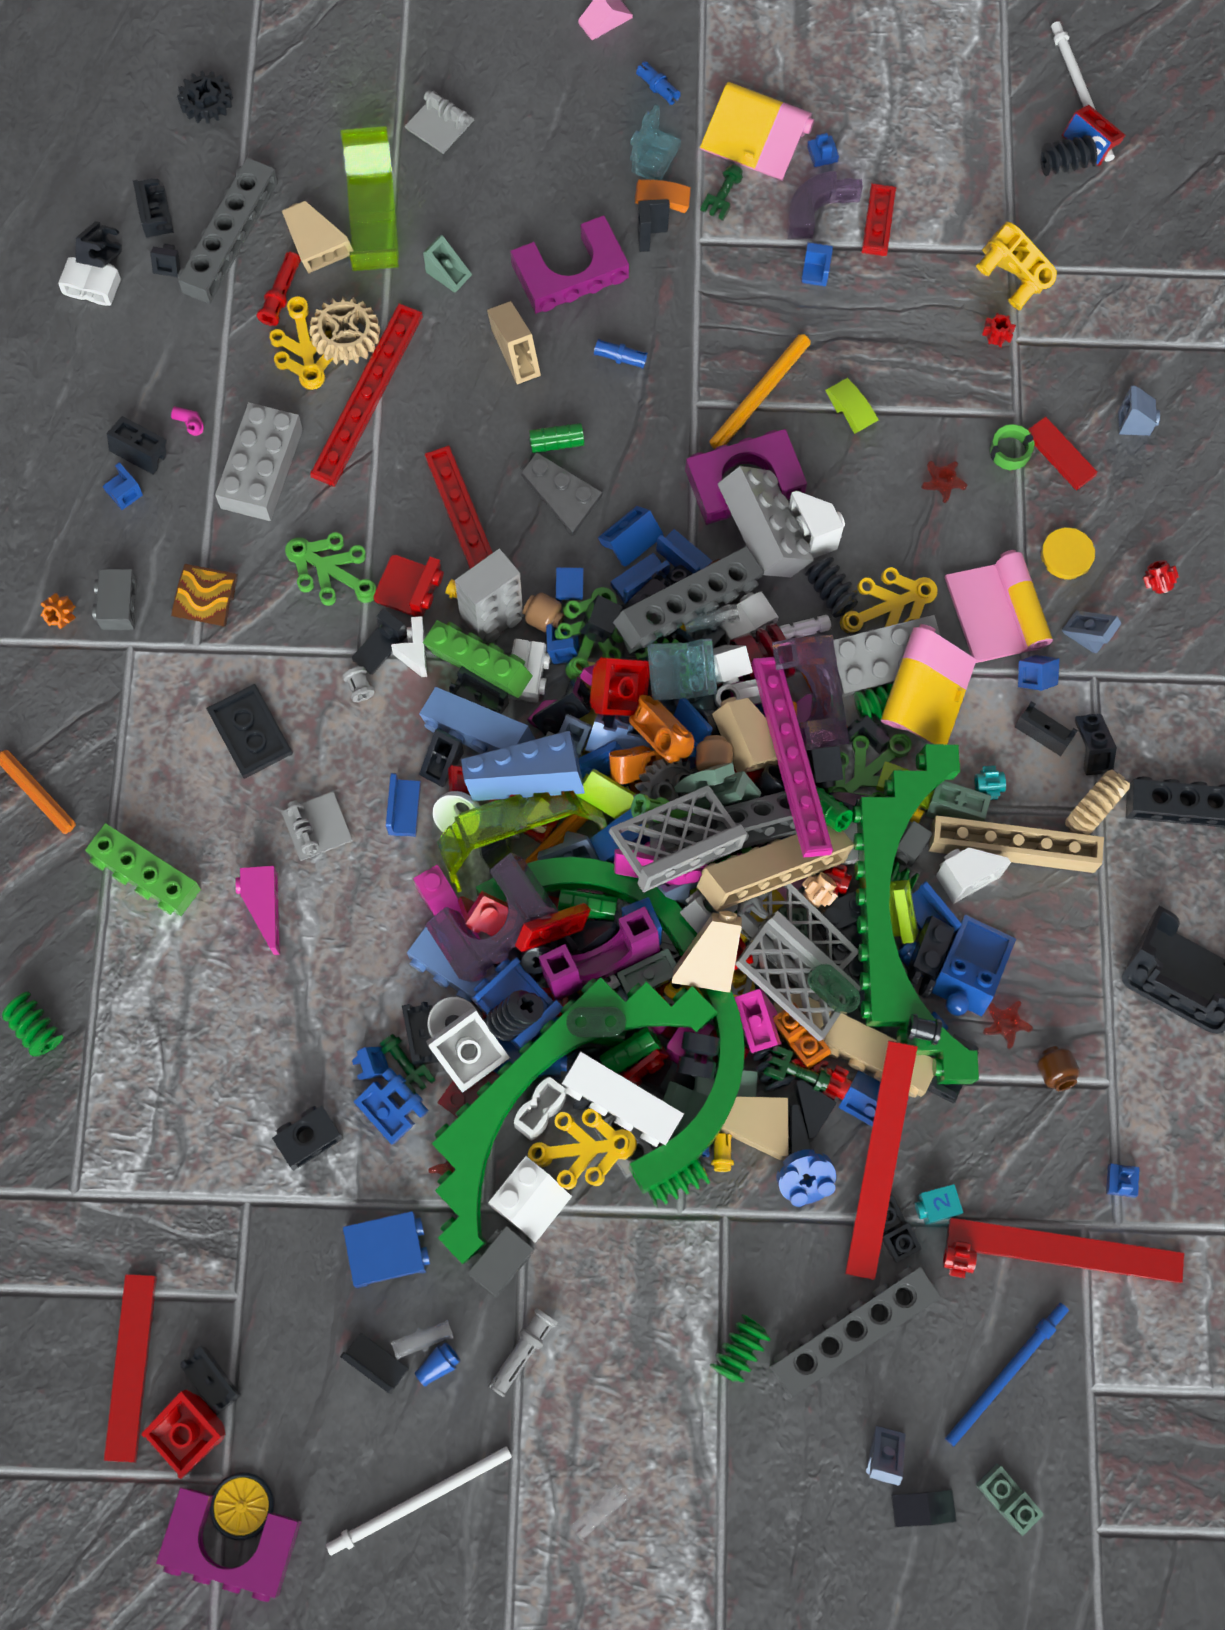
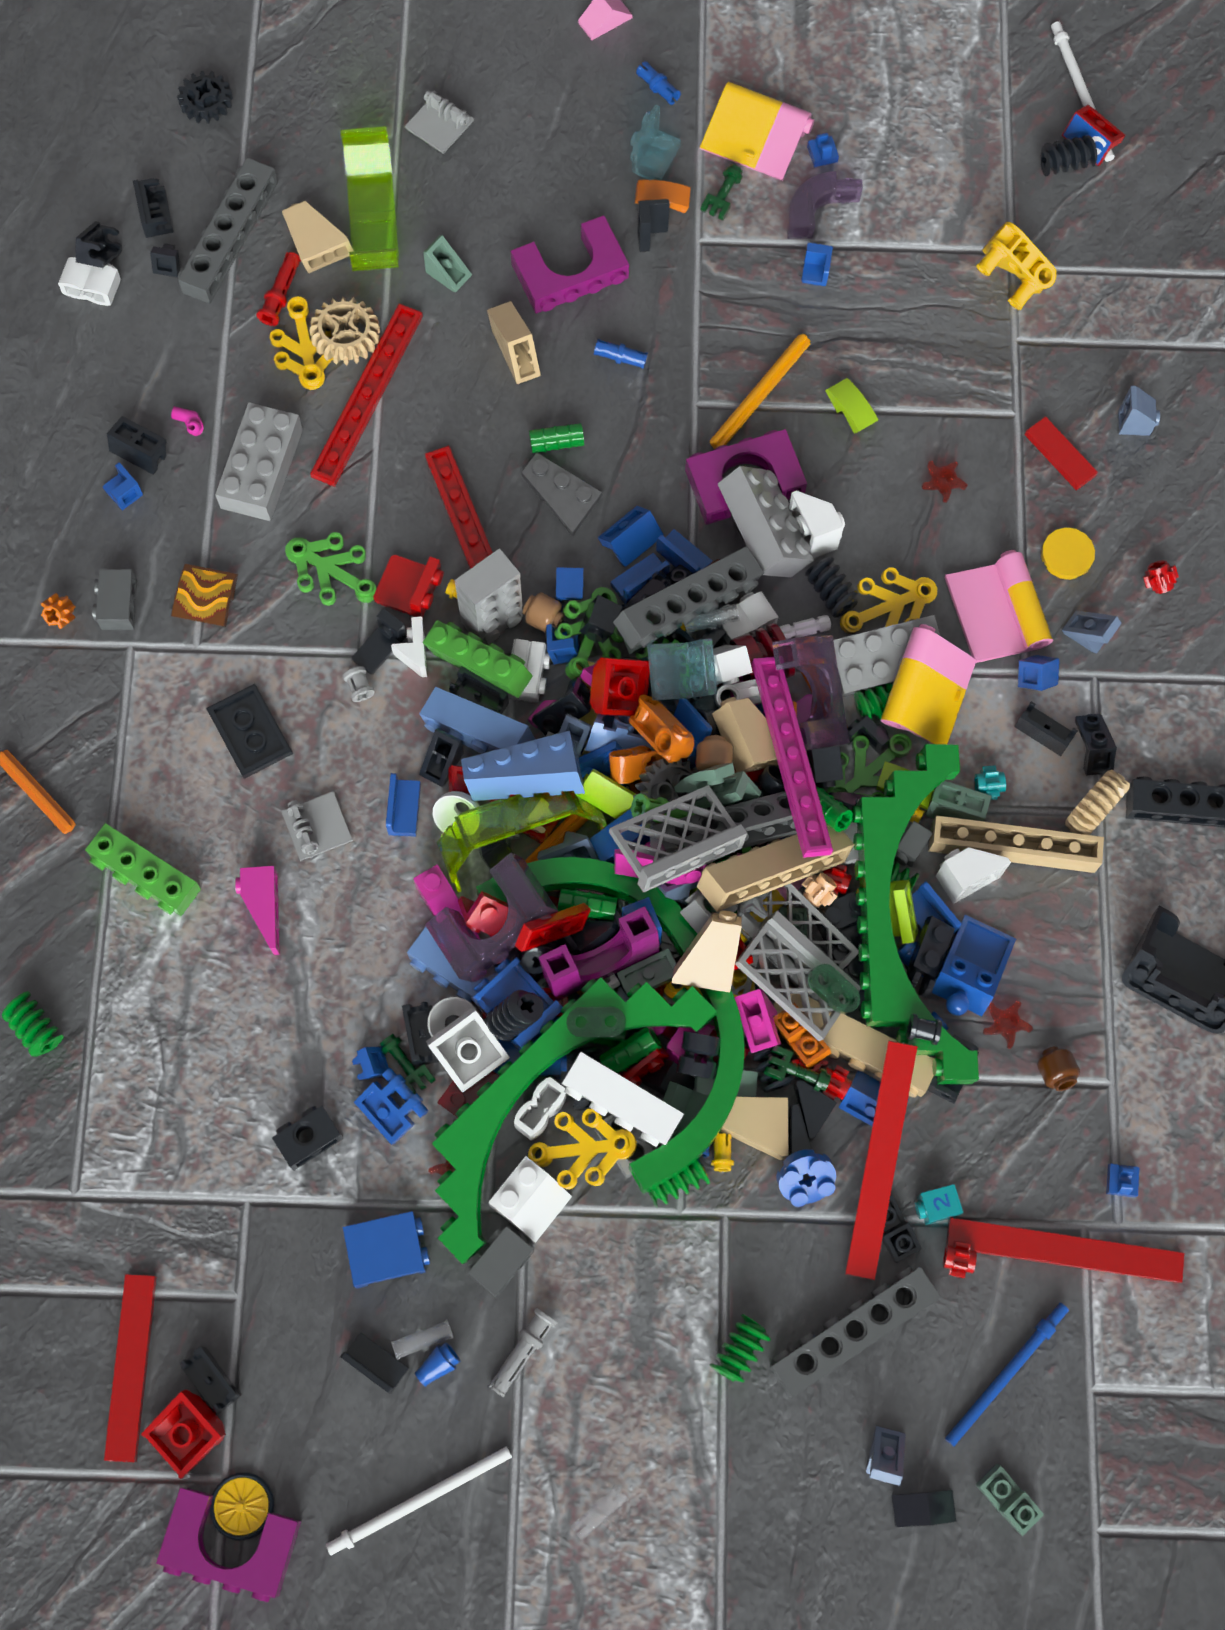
red tile [861,183,896,256] -> none
red gear [982,313,1016,347] -> none
bright green piece [989,424,1035,470] -> none

